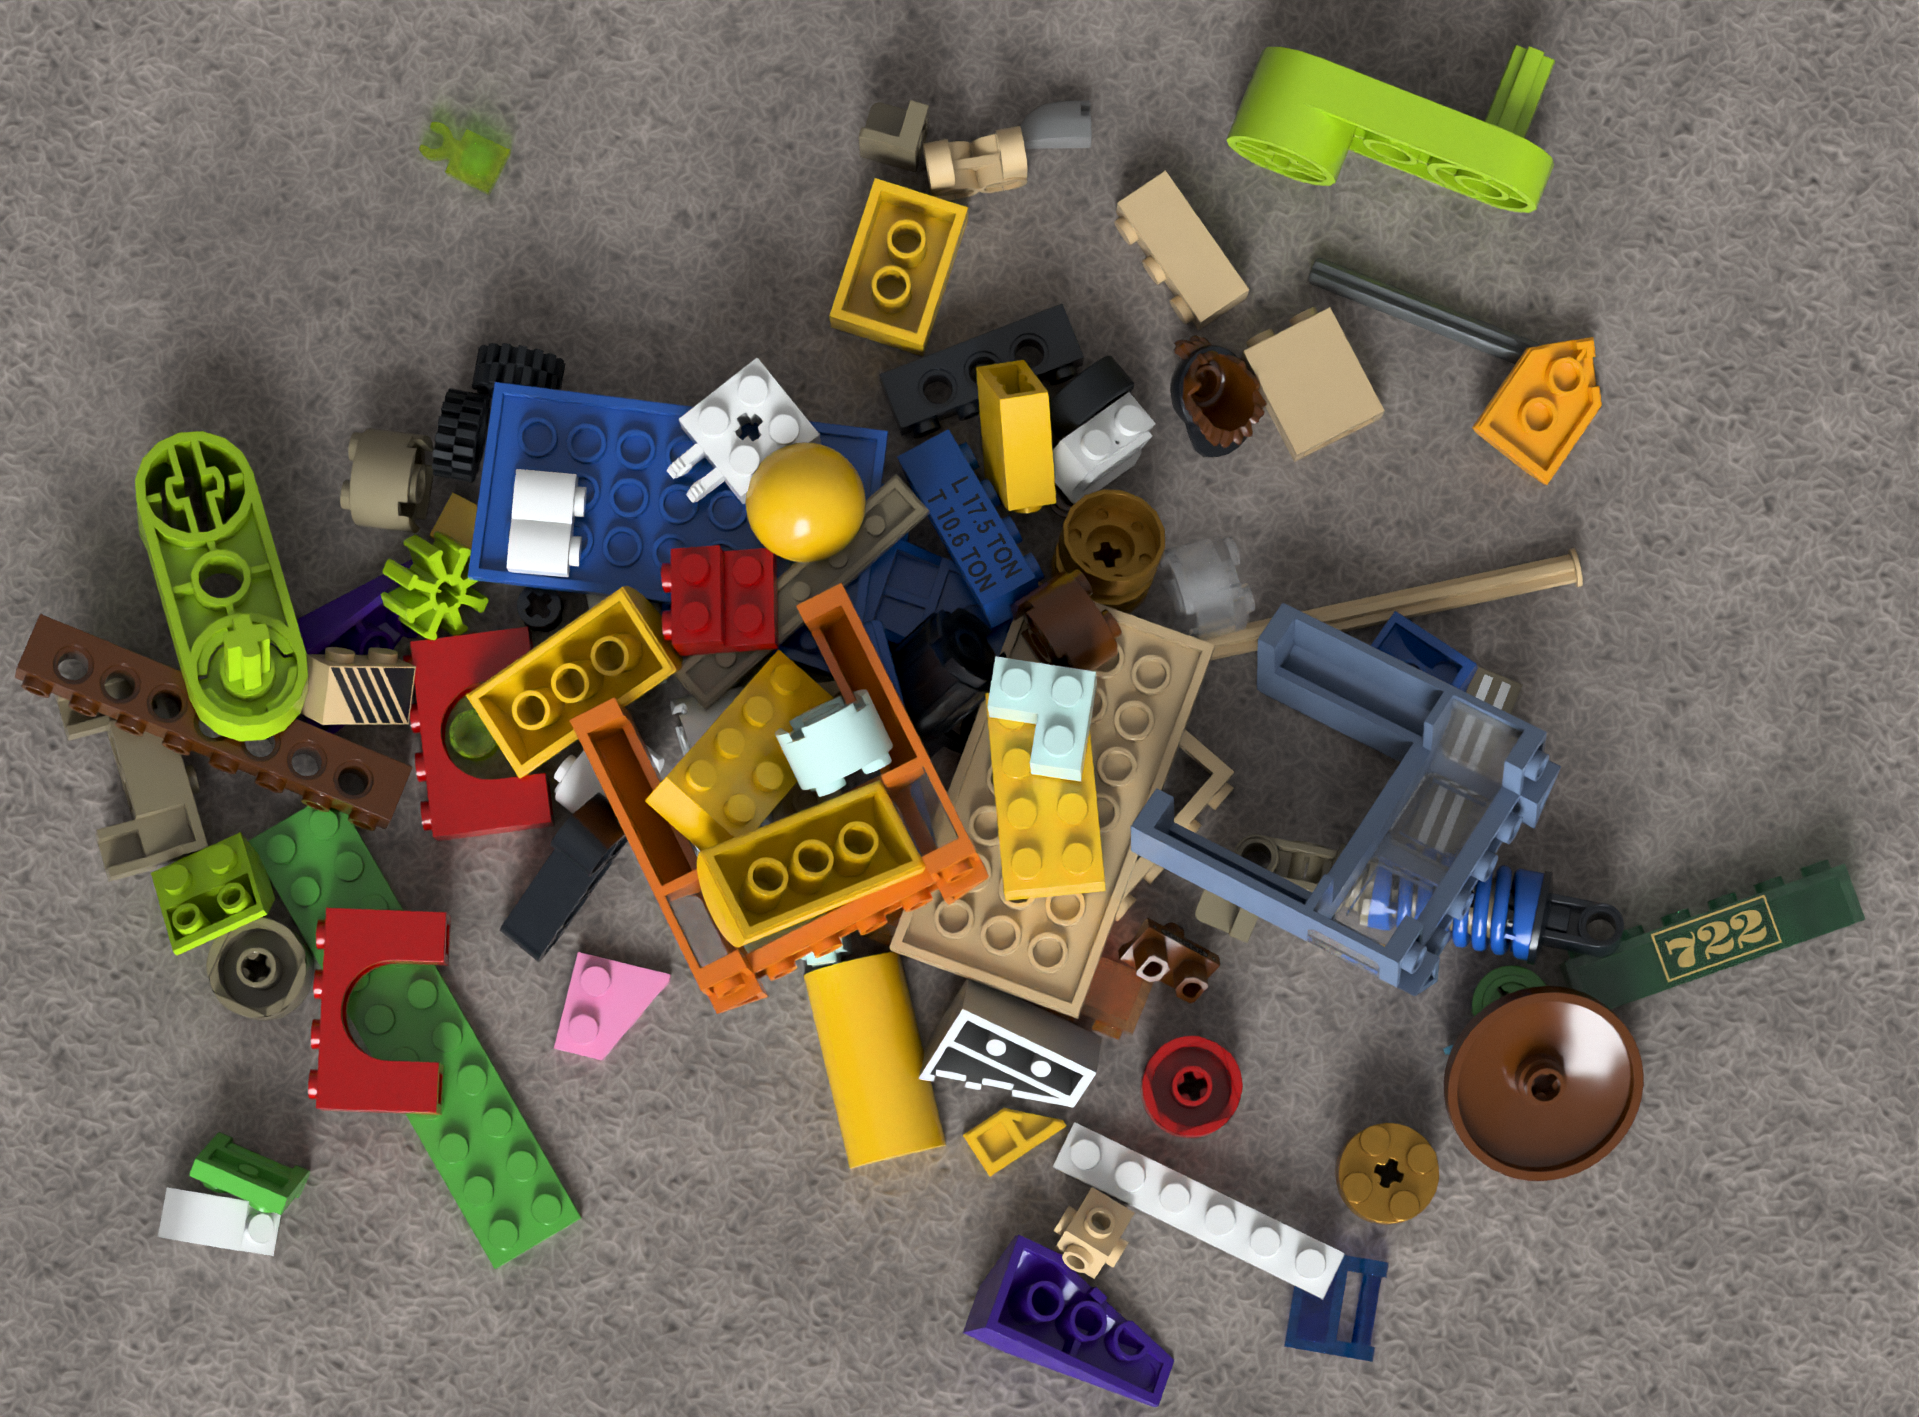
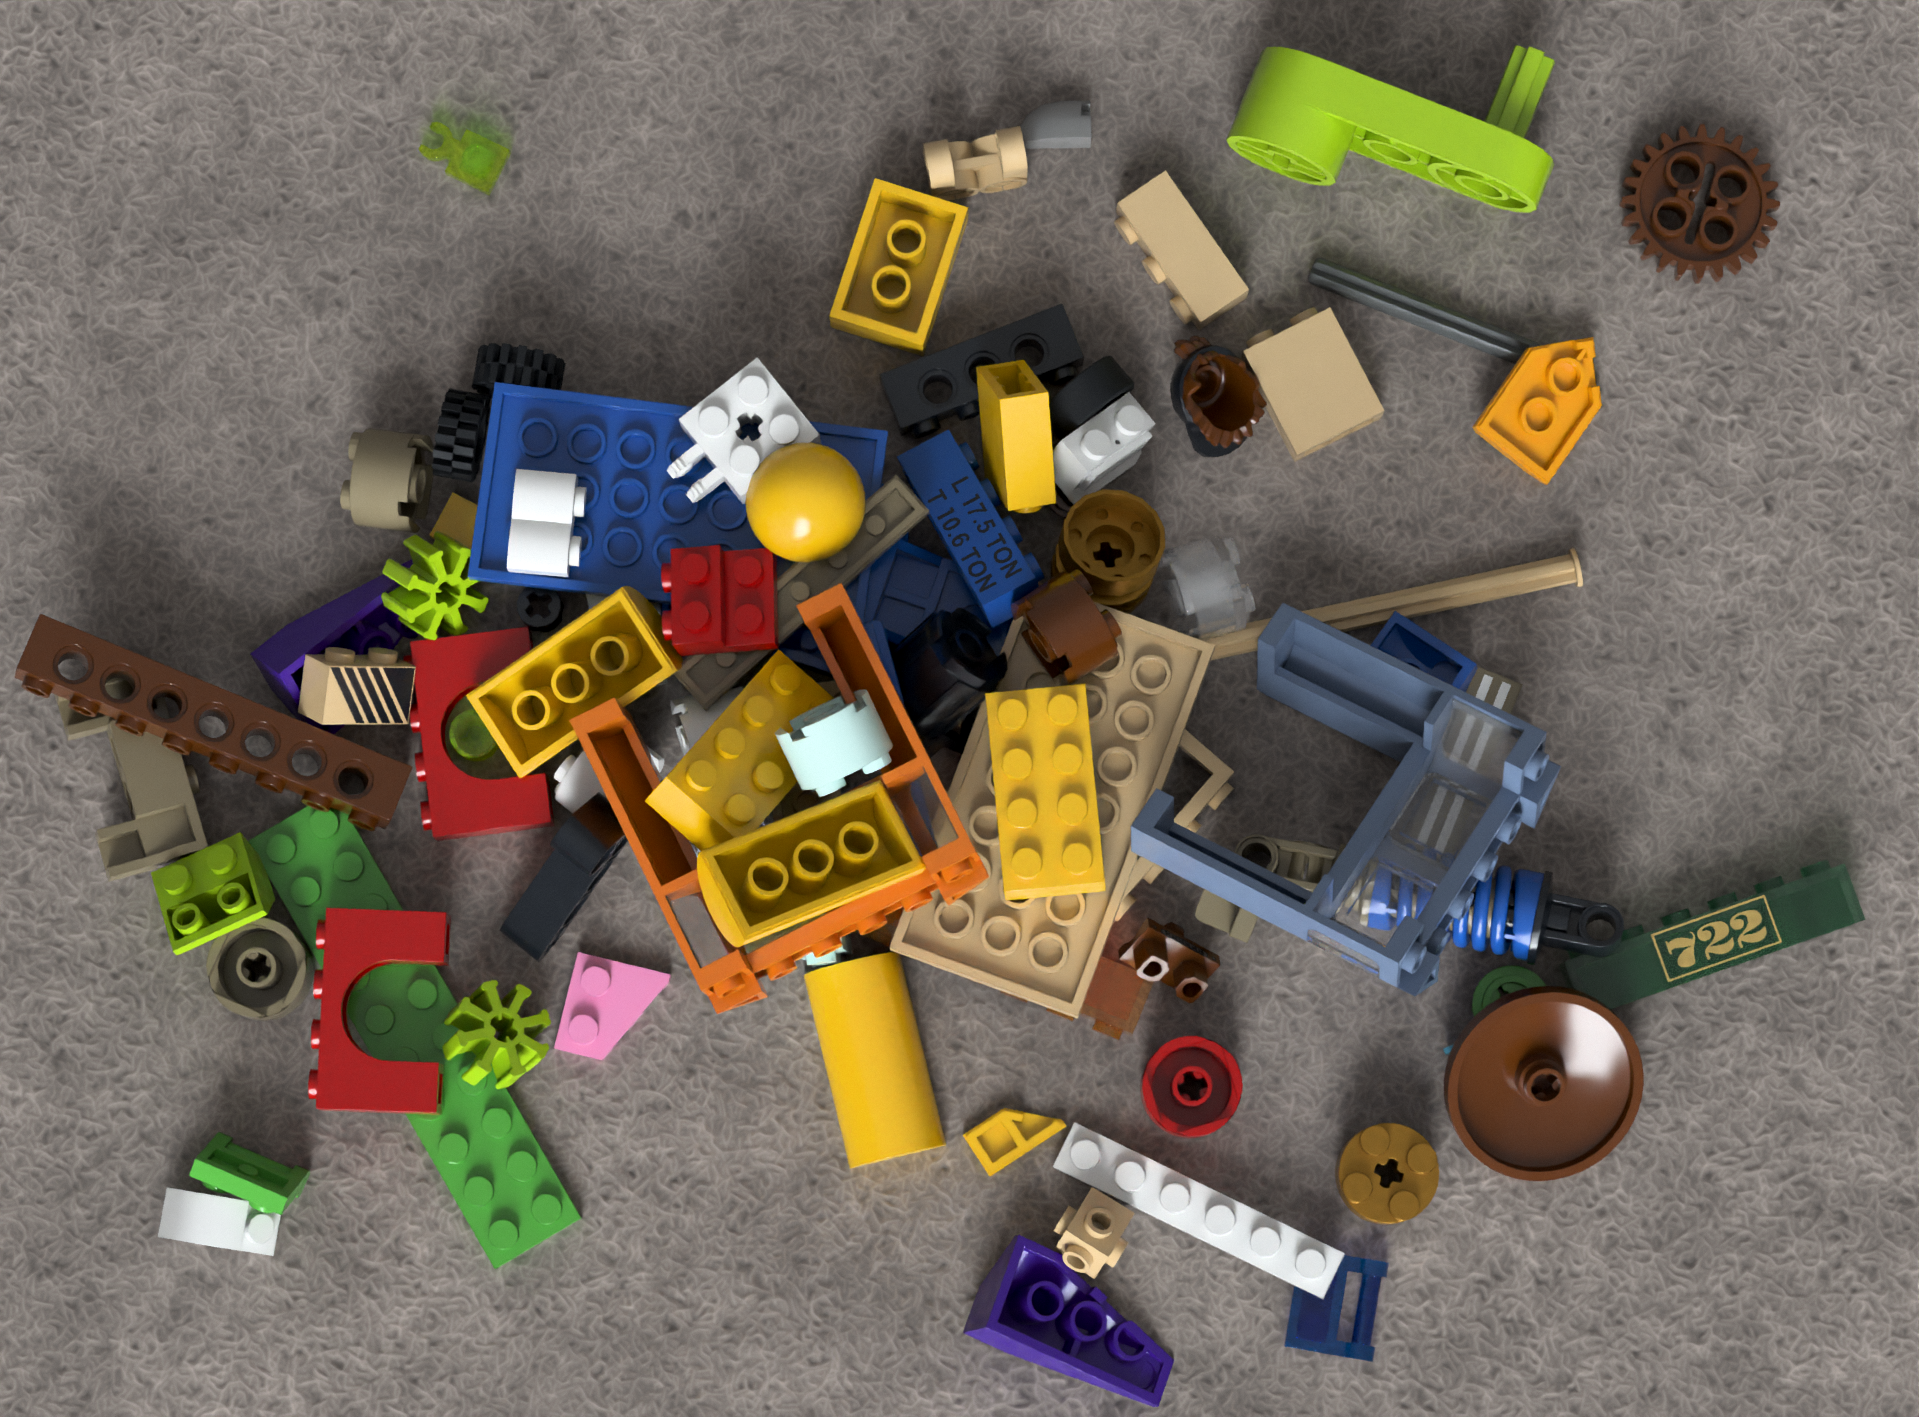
lime beam [135,431,308,741] -> none
dark tan panel [858,100,930,173] -> none
light grey wedge [918,978,1102,1107] -> none
light aqua brick [987,656,1097,781] -> none
none -> lime gear [442,980,551,1089]
none -> reddish brown gear [1619,124,1780,284]

